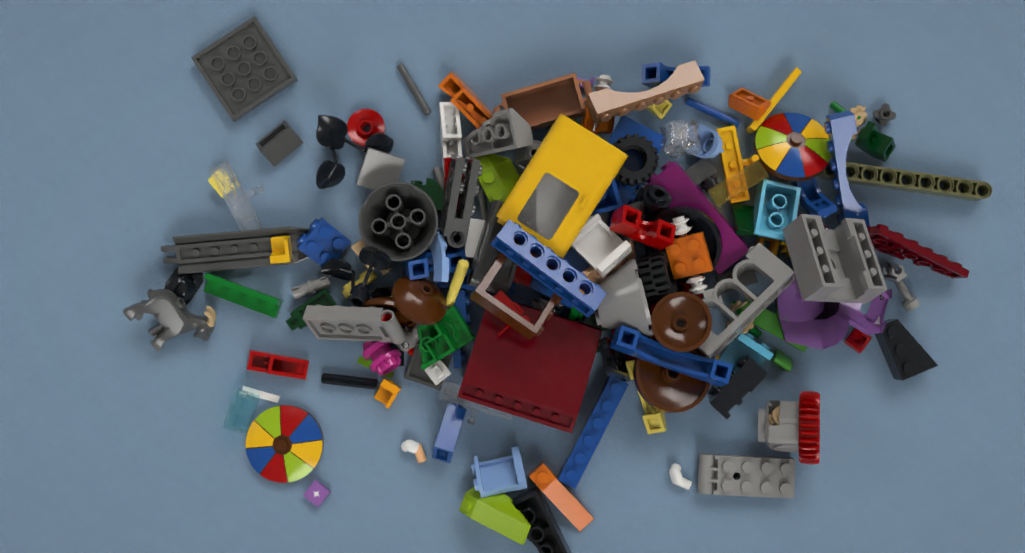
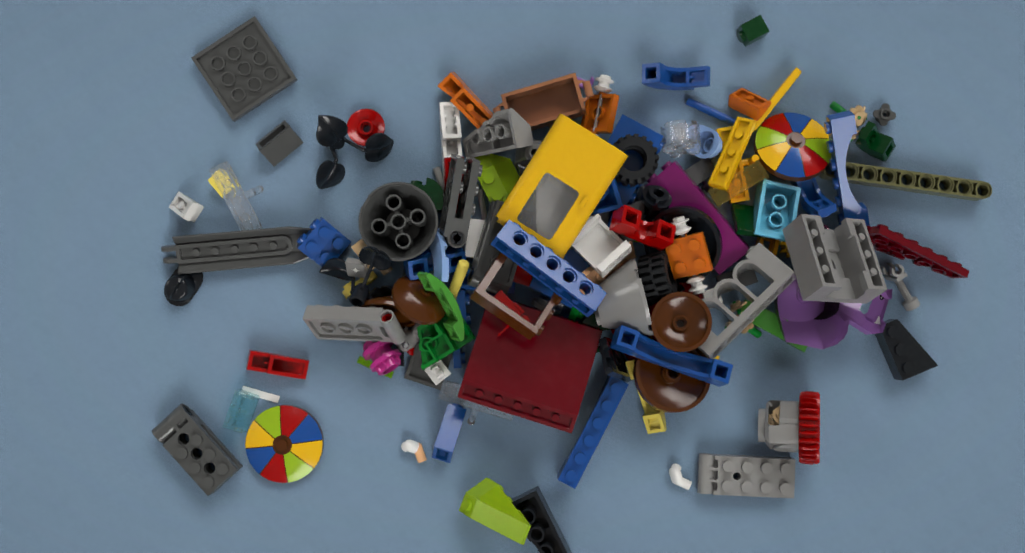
dark grey animal [123,289,217,351] -> none
green fence [203,273,283,318] -> none
yellow panel [270,235,293,264] -> none
dark green hinge [286,289,338,331] -> none
light grey pin [291,275,332,300] -> none
medium lavender tile [303,479,331,507] -> none
black axle [321,373,378,390] -> none
light grey tile [356,147,405,190] -> none
light orange panel [374,378,402,409] -> none
dark grey bar [397,63,431,116] -> none
light blue panel [471,446,528,498] -> none
orange slope [528,461,594,531] -> none
arch [585,60,705,123] -> none
light yellow slope [646,100,673,120] -> none
black wedge [708,354,767,419] -> none
medium azure bracket [719,332,774,370] -> none
bright green slope [770,349,793,372] -> none
red tile [844,328,872,354] -> none
none -> dark grey hinge [152,403,243,496]
none -> white slope [169,191,204,222]
none -> light grey tile [345,257,368,278]
none -> bright green slope [417,271,464,342]
none -> yellow tile [708,116,756,191]
none -> dark green brick [736,15,769,47]

